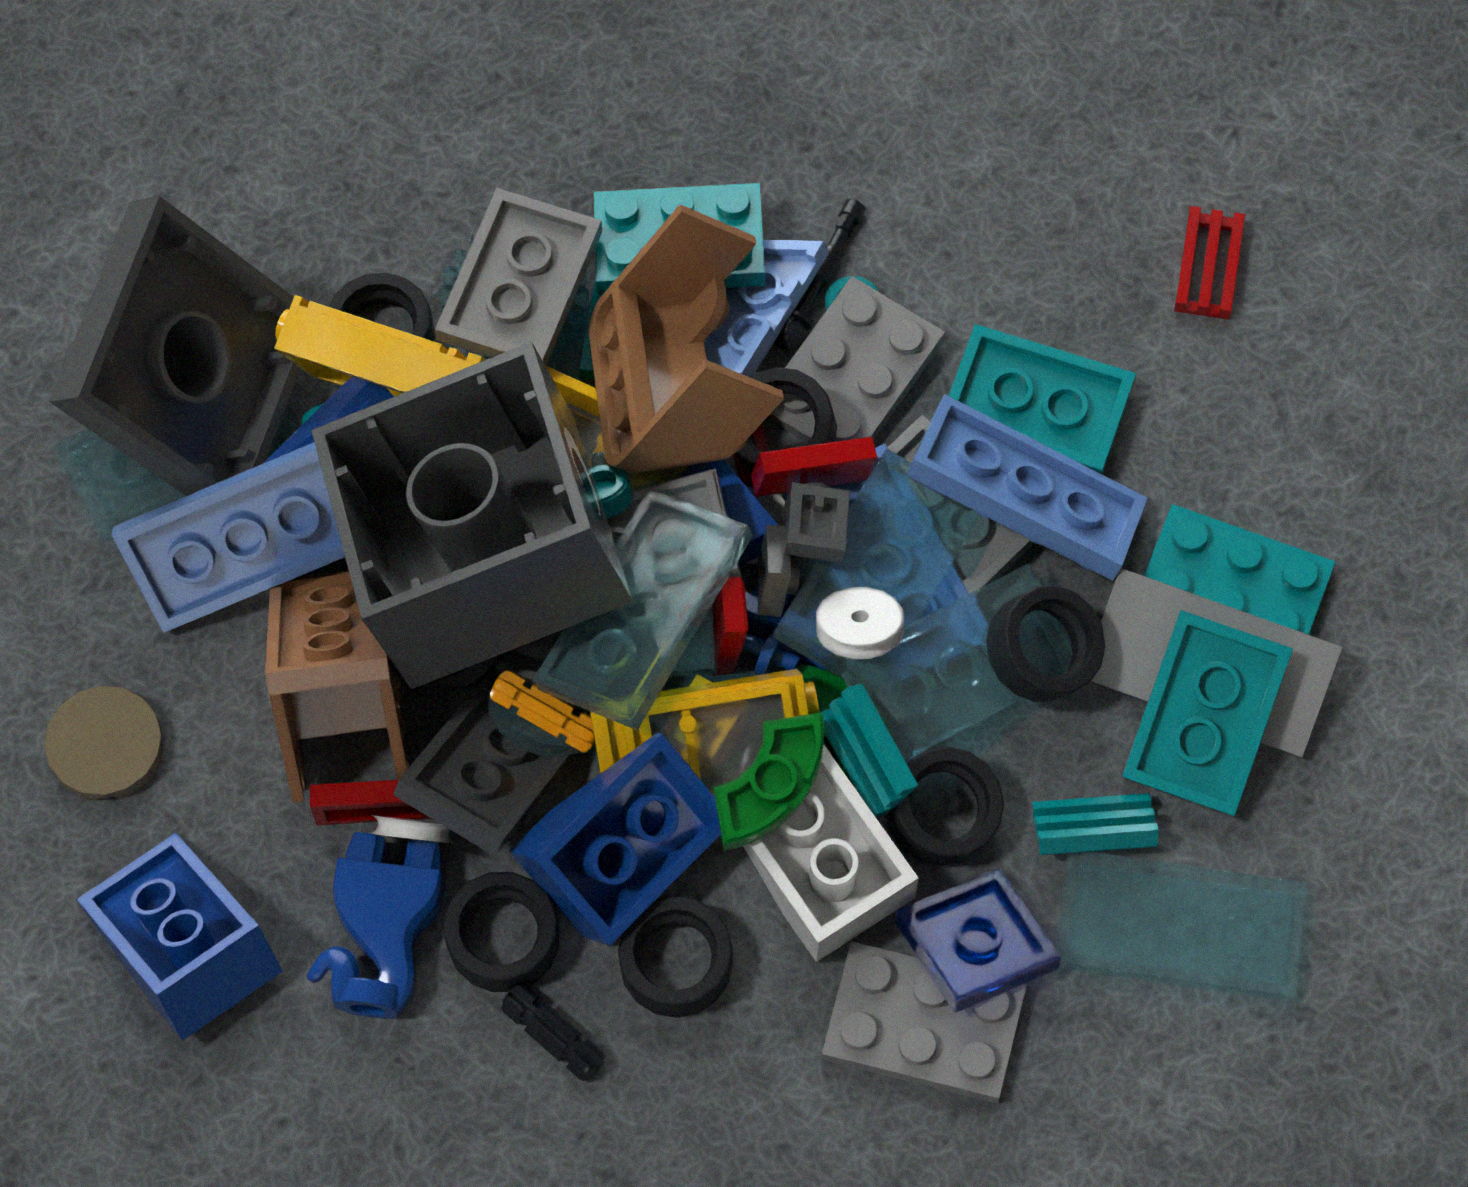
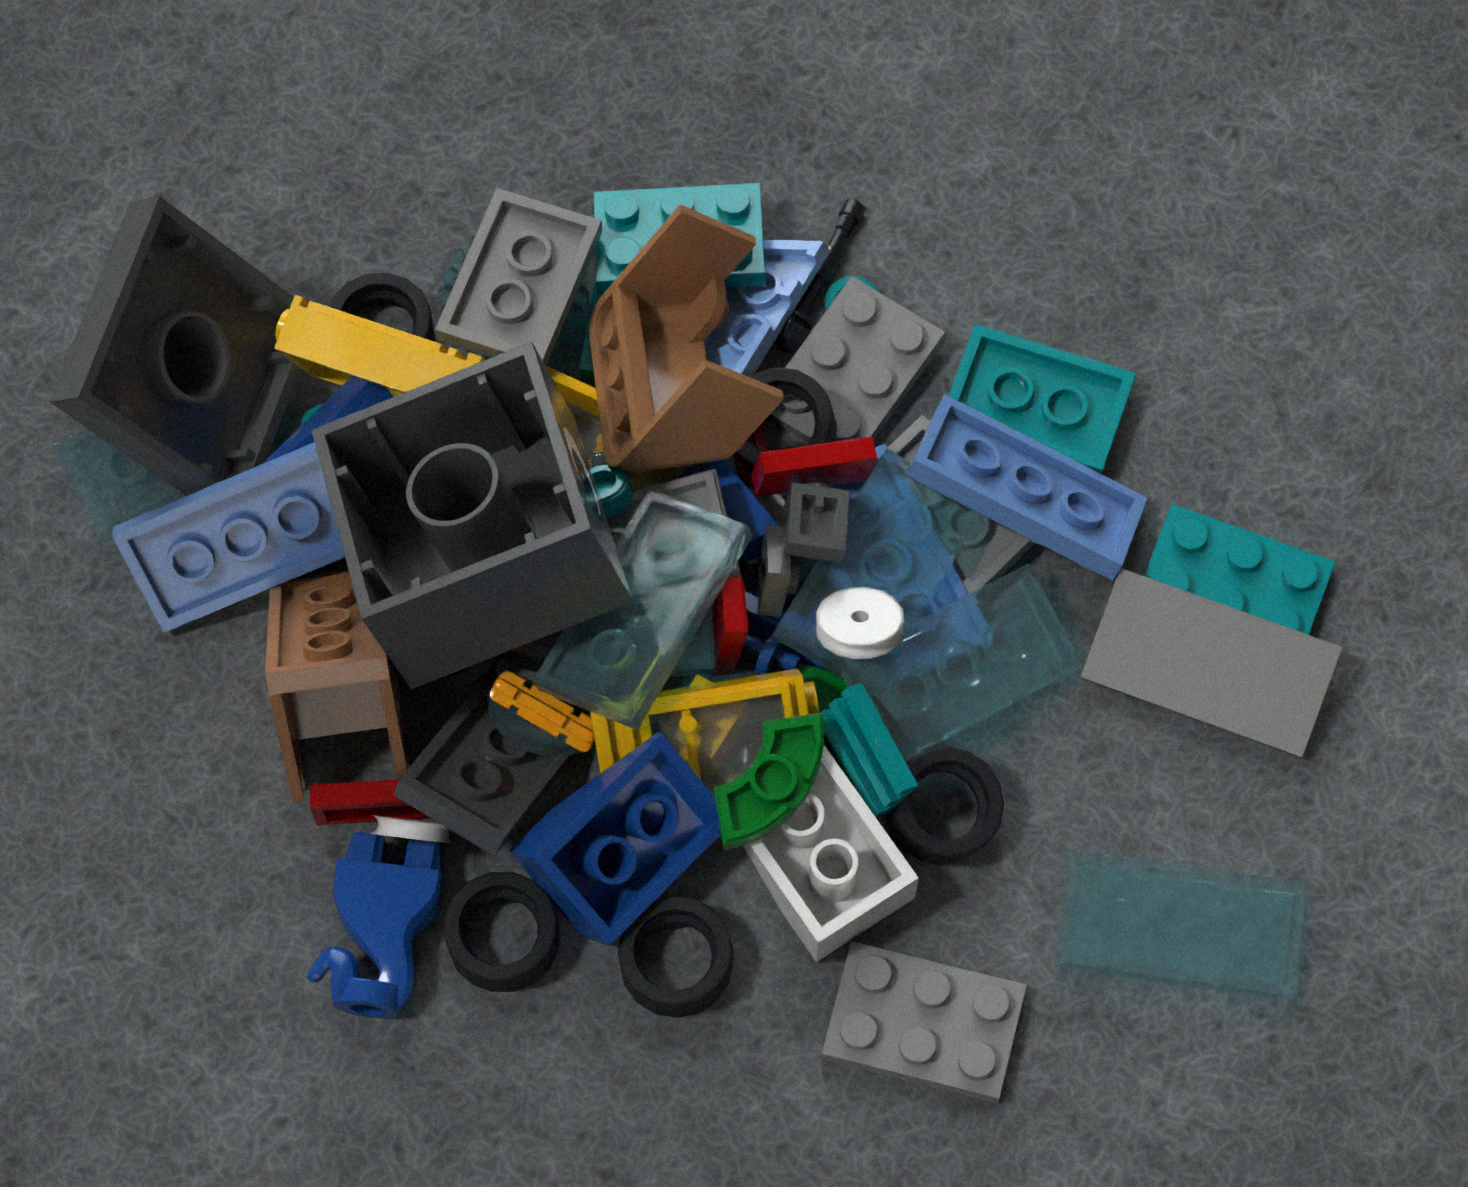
dark tan tile [44,686,163,801] -> none
blue slope [77,833,283,1041] -> none
black axle [501,983,605,1081] -> none
clear blue tile [895,868,1061,1013] -> none
black tyre [986,585,1106,702] -> none
teal tile [1032,793,1159,855] -> none
teal plate [1122,610,1293,817] -> none
red tile [1174,206,1245,320] -> none

